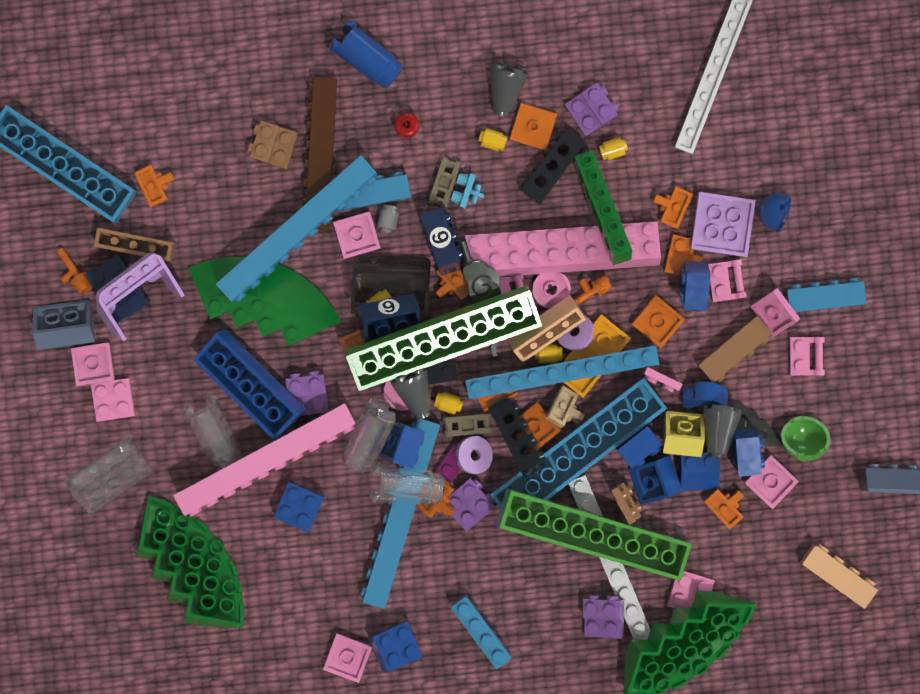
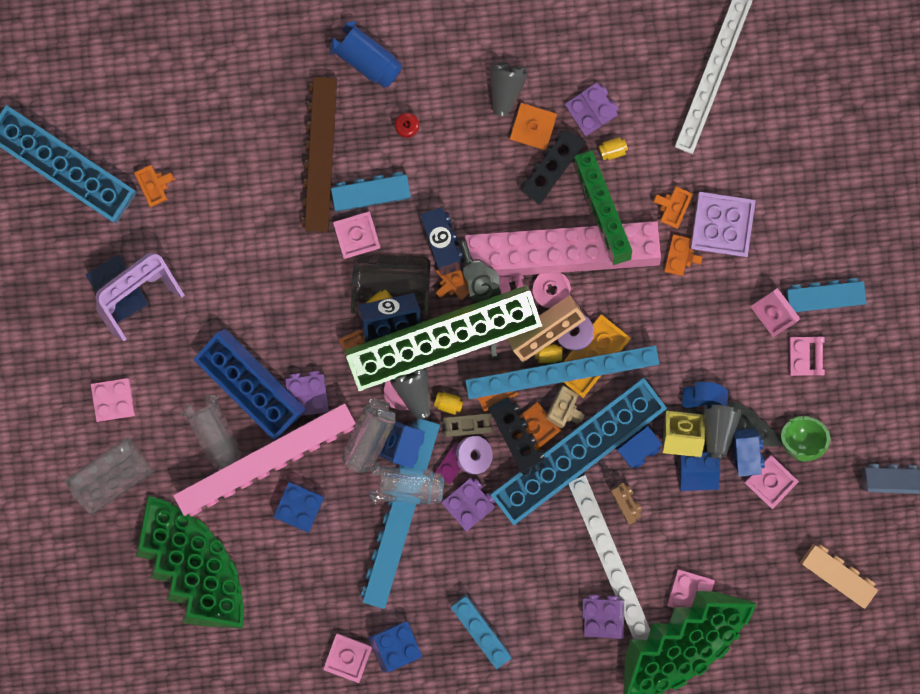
sand blue slope [33,299,95,350] -> none
orange piece [57,248,92,295] -> none
bright pink plate [71,342,115,387] -> none
medium nougat brick [94,228,176,262] -> none
green brick [188,257,341,346] -> none
dark azure brick [216,155,377,303] -> none
medium nougat plate [247,121,298,169] -> none
light grey brick [377,205,399,234] -> none
orange hinge [417,476,456,518] -> none
black hinge [426,361,459,385] -> none
dark tan plate [428,156,462,209] -> none
medium azure hips [451,173,484,209] -> none
yellow brick [478,128,508,151] -> none
bright green brick [495,488,692,581] -> none
orange piece [574,275,613,305] -> none
blue slope [628,455,683,505] -> none
orange plate [631,295,685,349] -> none
bright pink plate [641,367,682,392] -> none
blue brick [678,261,711,311] -> none
medium nougat brick [697,316,772,383] -> none
orange hinge [703,488,744,530] -> none
bright pink plate [708,259,747,302] -> none
blue cylinder [757,193,791,232] -> none

